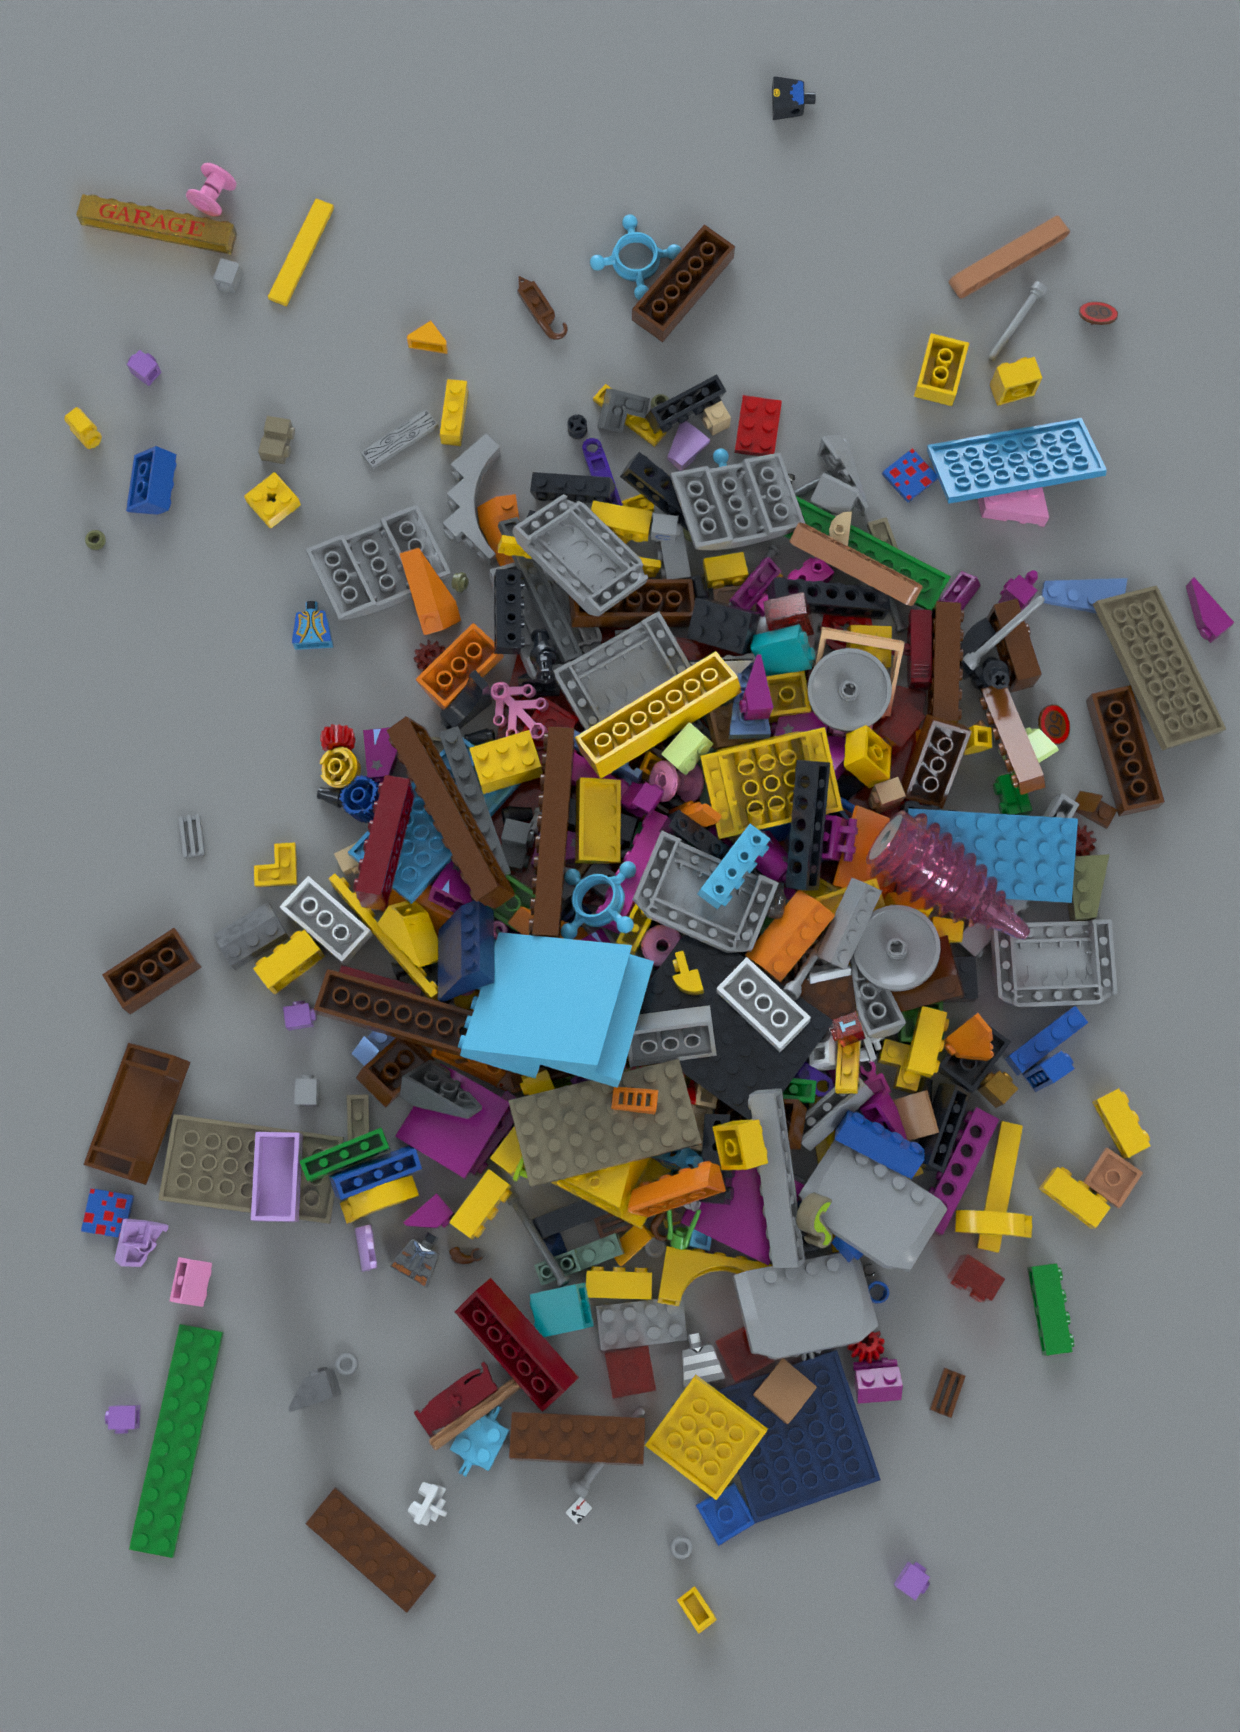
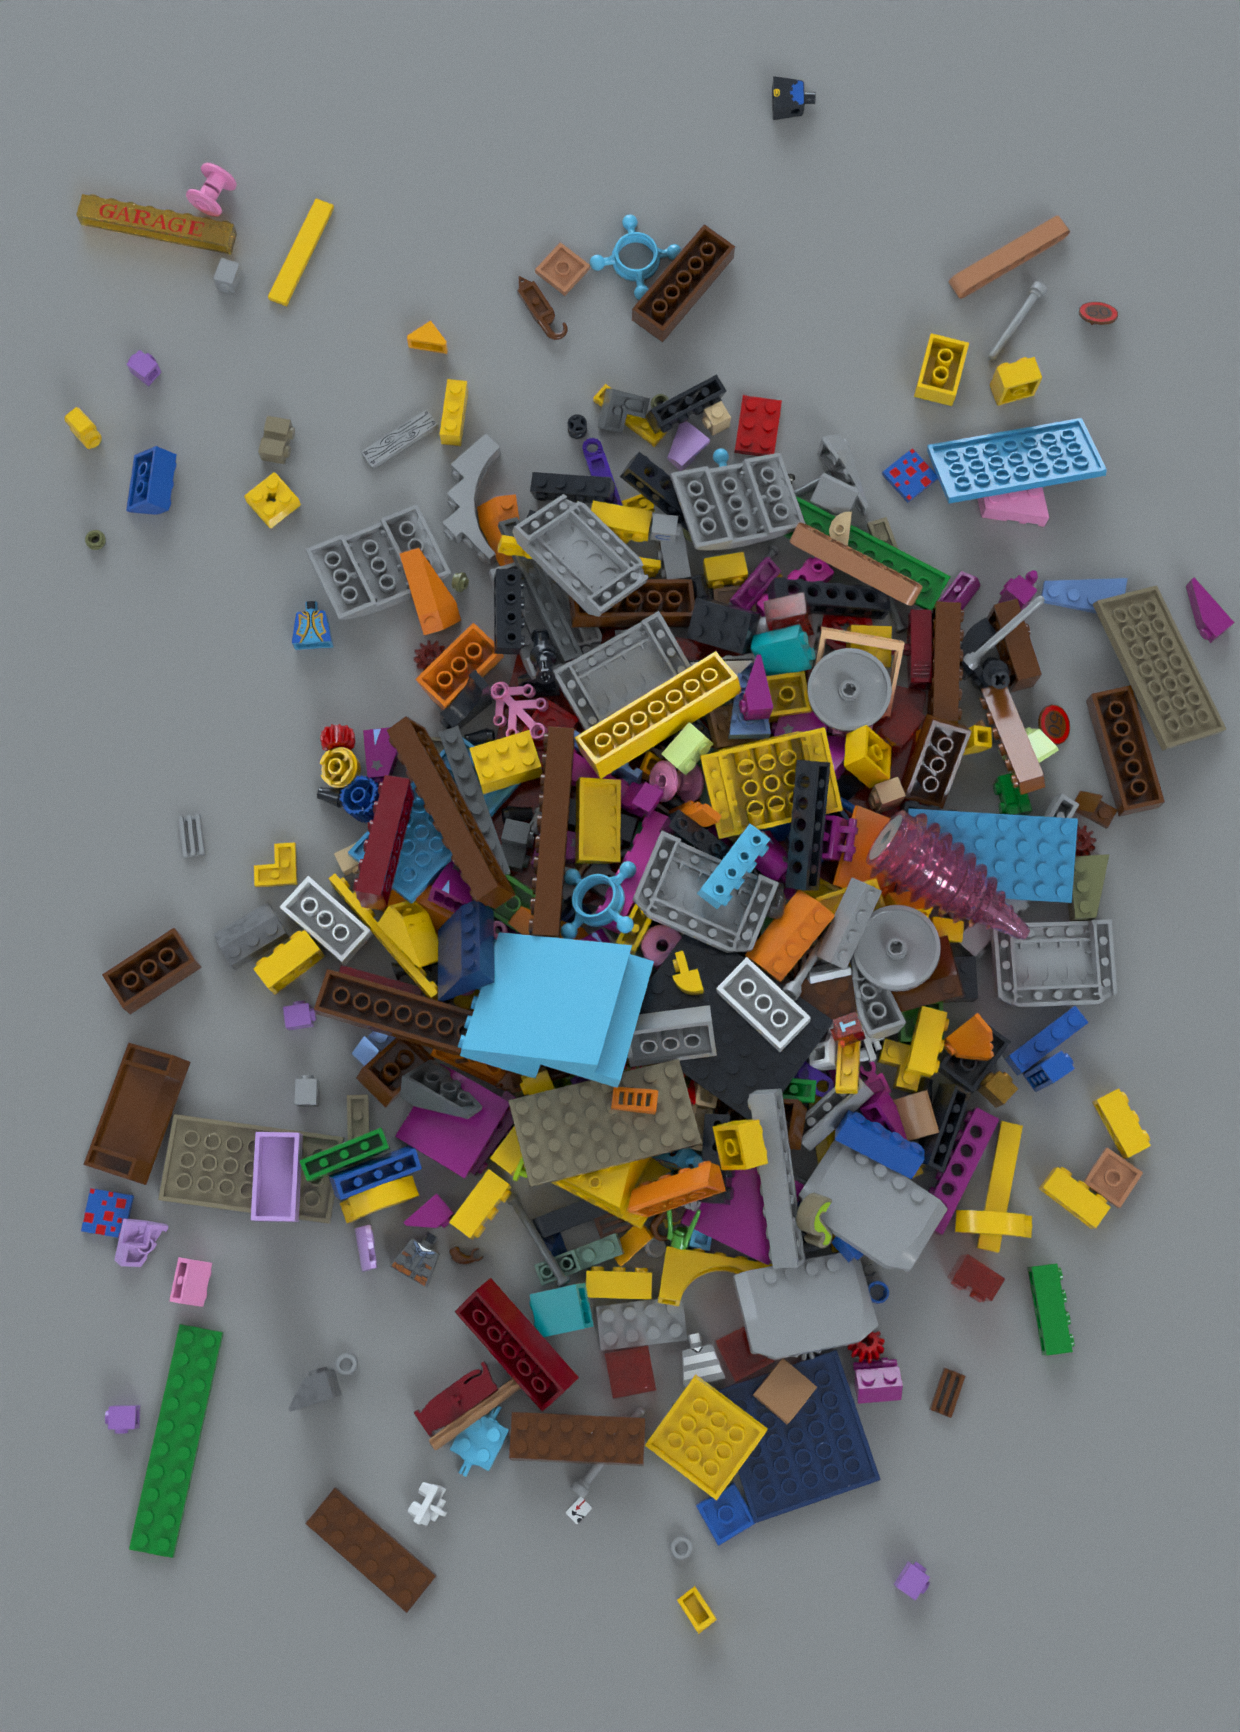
none -> nougat plate [535,242,590,296]

